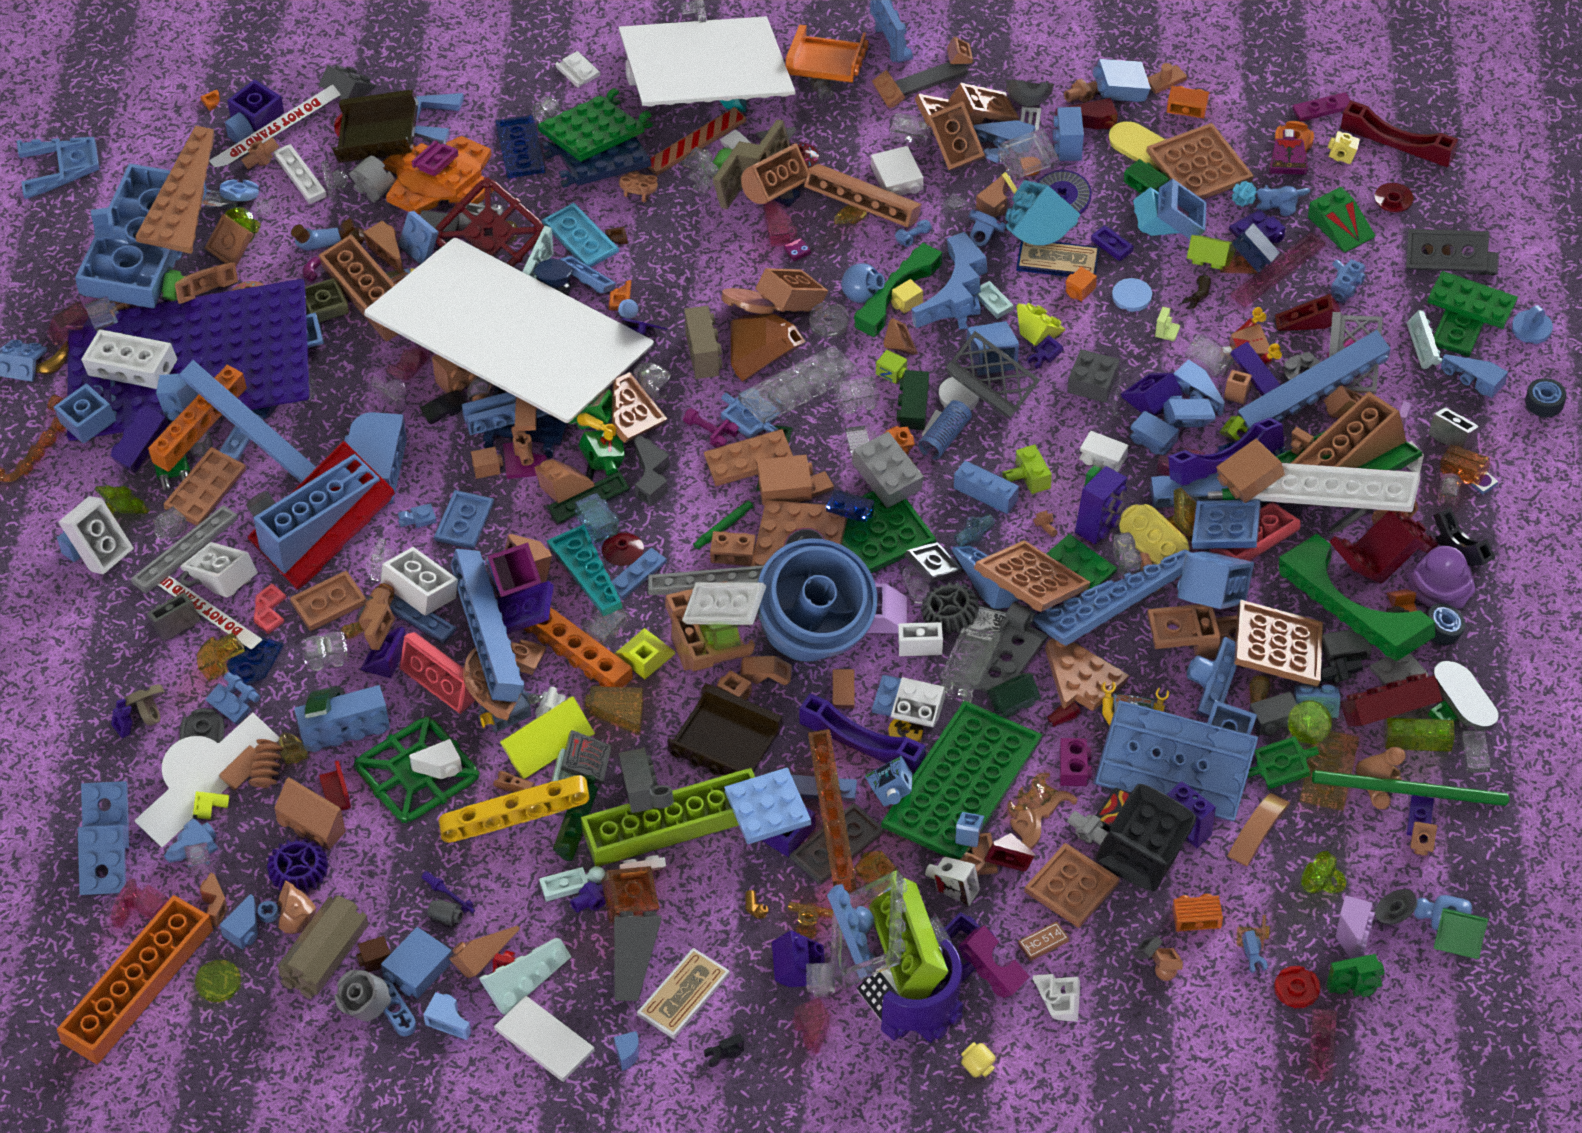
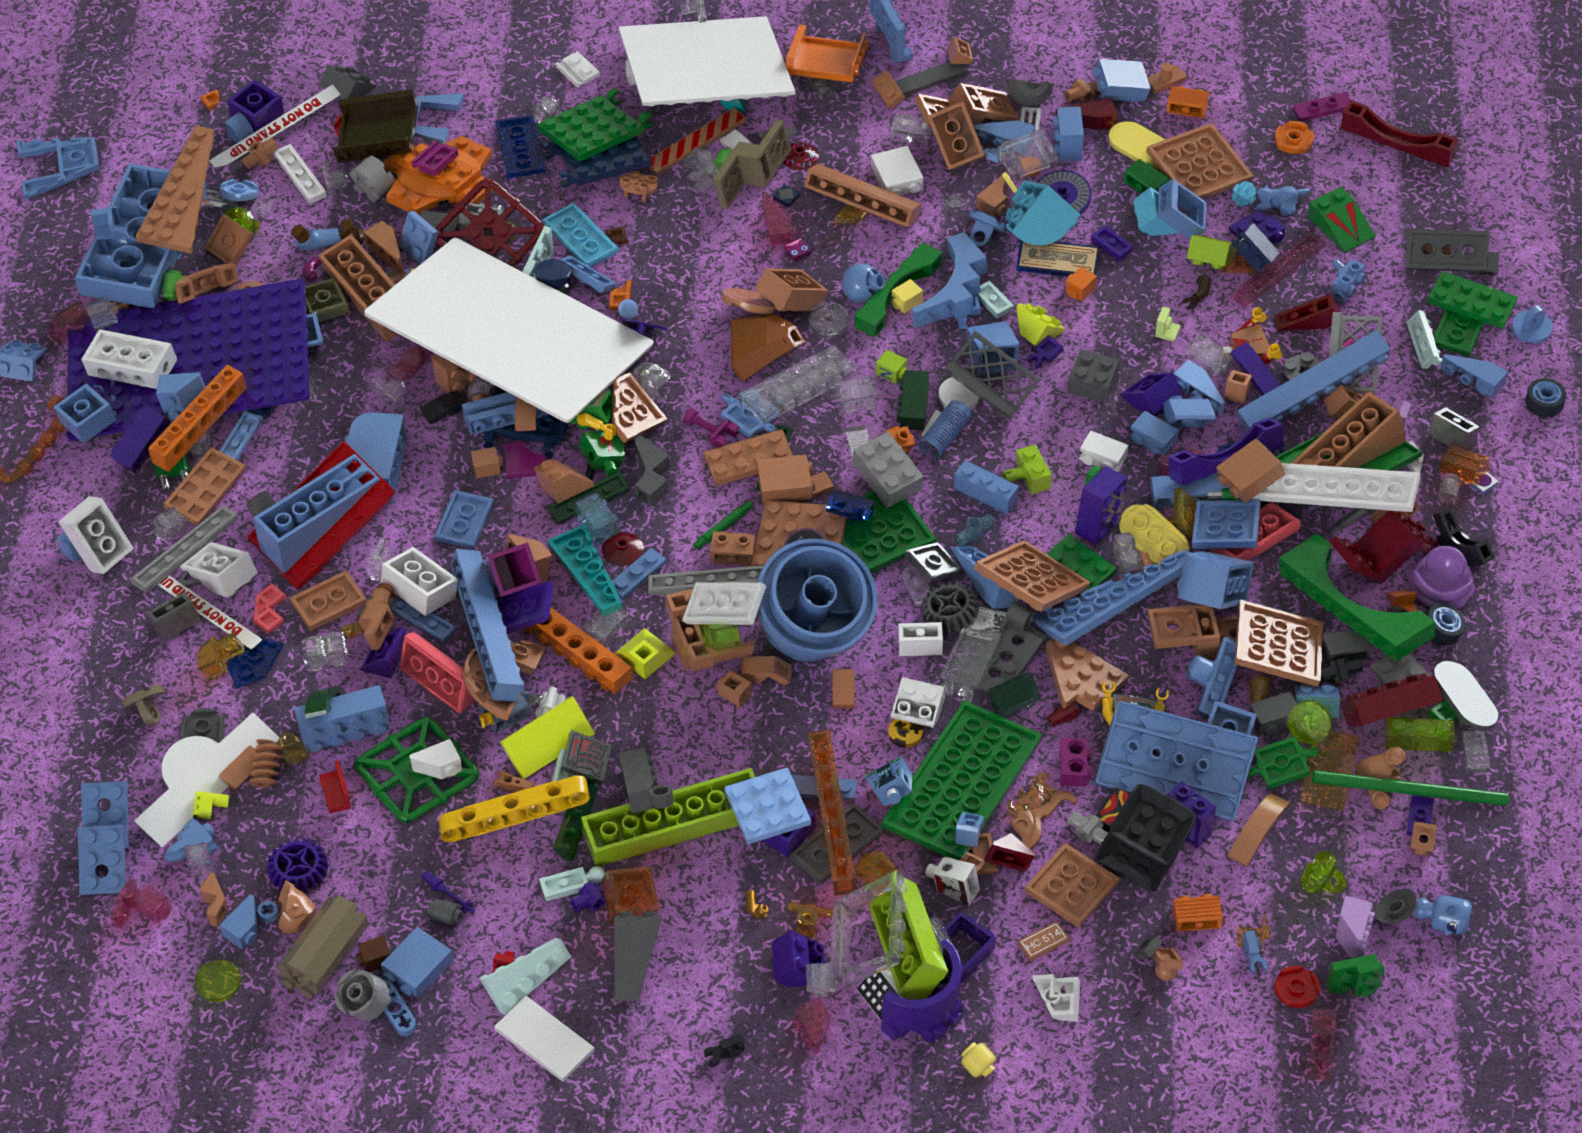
pearl gold piece [36,341,69,375] -> none
orange brick [57,895,213,1065] -> none
clear neon green plate [94,485,150,514] -> none
dark purple plate [111,698,132,738] -> none
medium blue tile [179,360,317,483] -> none
medium blue plate [205,672,260,725] -> none
nougat slope [274,777,346,850] -> none
medium blue plate [398,503,437,528] -> none
light blue arch [423,992,471,1040] -> none
nougat slope [449,926,520,978] -> none
nougat axle [511,426,534,466] -> none
clear yellow slope [585,686,644,735] -> none
medium blue brick [614,1031,639,1071] -> none
white plate [619,855,666,876] -> none
tile [637,948,730,1039] -> none
dark brown panel [667,683,783,776] -> none
dark tan brick [684,305,722,379] -> none
nougat brick [741,143,808,204] -> none
dark purple arch [799,693,926,776] -> none
medium blue plate [827,884,876,977] -> none
lavender slope [867,583,907,633] -> none
medium blue plate [872,675,901,717] -> none
nougat slope [883,318,918,355] -> none
medium blue bar [895,219,932,247] -> none
magenta arch [957,925,1030,998] -> none
nougat plate [1033,510,1058,537] -> none
light blue tile [1112,278,1152,312] -> none
lime tile [1219,416,1248,441] -> none
magenta torso [1269,129,1308,175] -> none
nougat tile [1291,427,1314,456] -> none
light yellow brick [1327,131,1360,164] -> none
dark red dish [1374,183,1414,212] -> none
green piece [1433,908,1488,959] -> none

